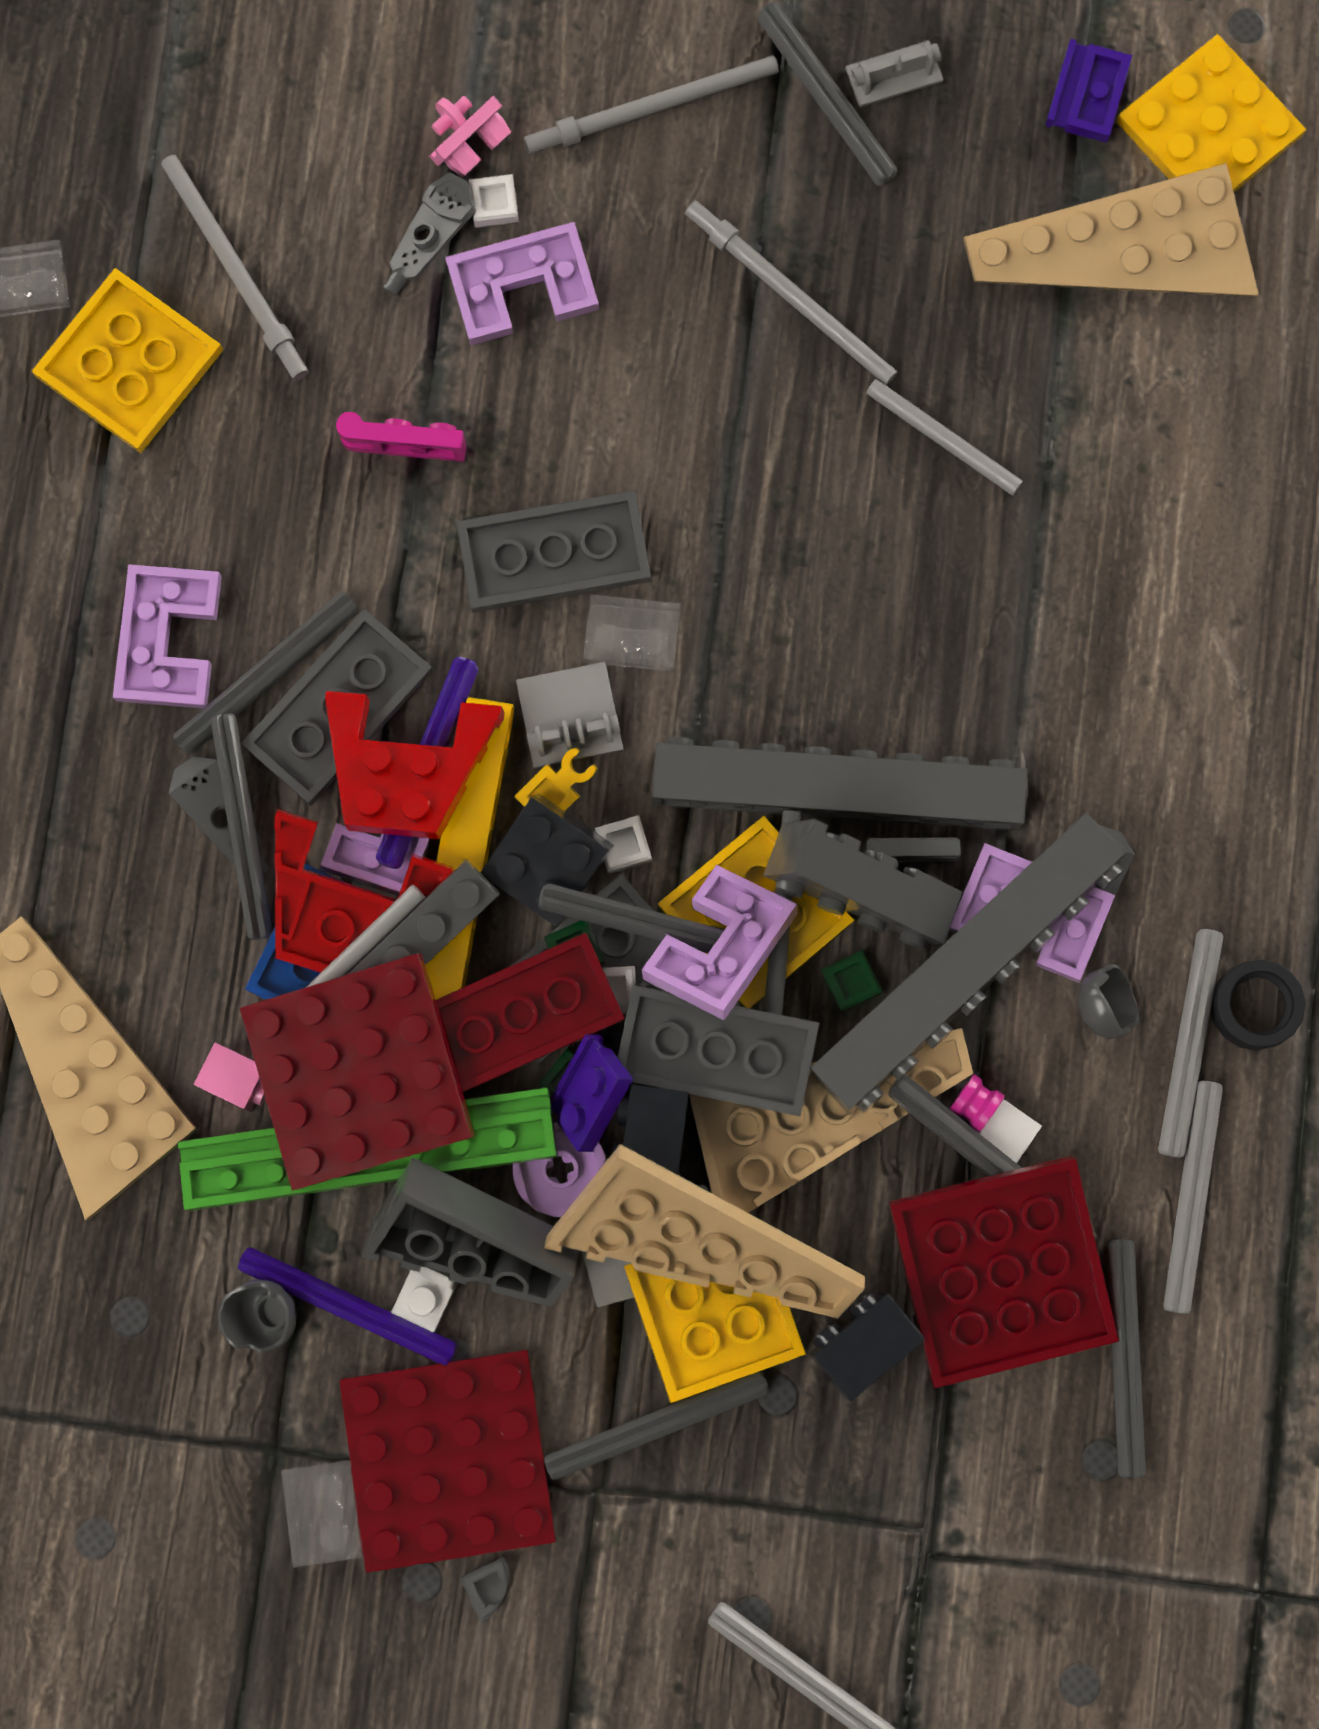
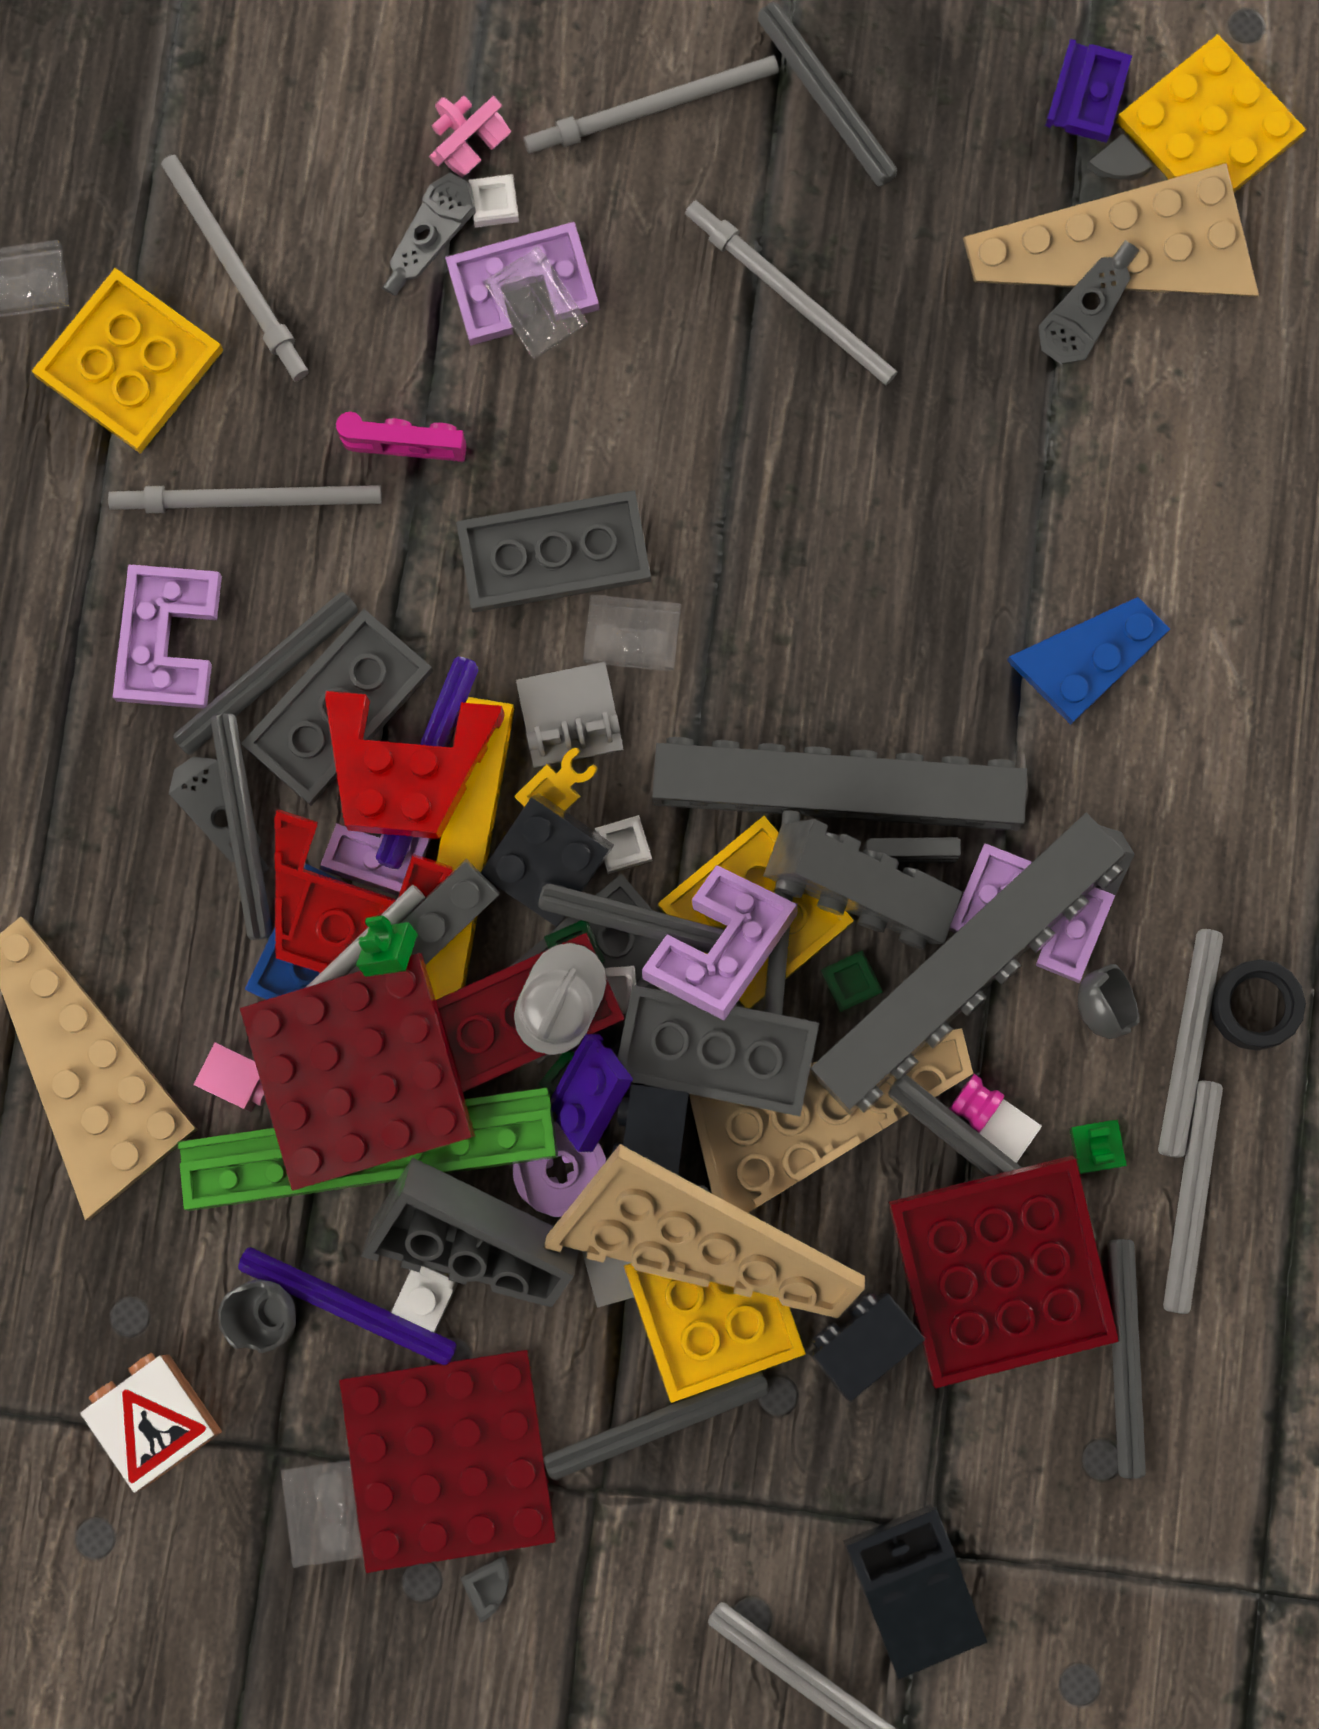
light grey hinge [846,40,943,107] -> none
light grey bar [866,379,1023,496] -> none
none -> piece [80,1353,222,1493]
none -> light grey bar [108,485,382,513]
none -> green tile [356,915,418,977]
none -> clear plate [484,245,588,360]
none -> light grey piece [514,943,606,1055]
none -> black slope [843,1504,988,1680]
none -> blue wing [1007,597,1170,725]
none -> dark grey piece [1038,240,1140,364]
none -> green tile [1069,1119,1127,1174]
none -> dark grey tile [1087,134,1152,181]

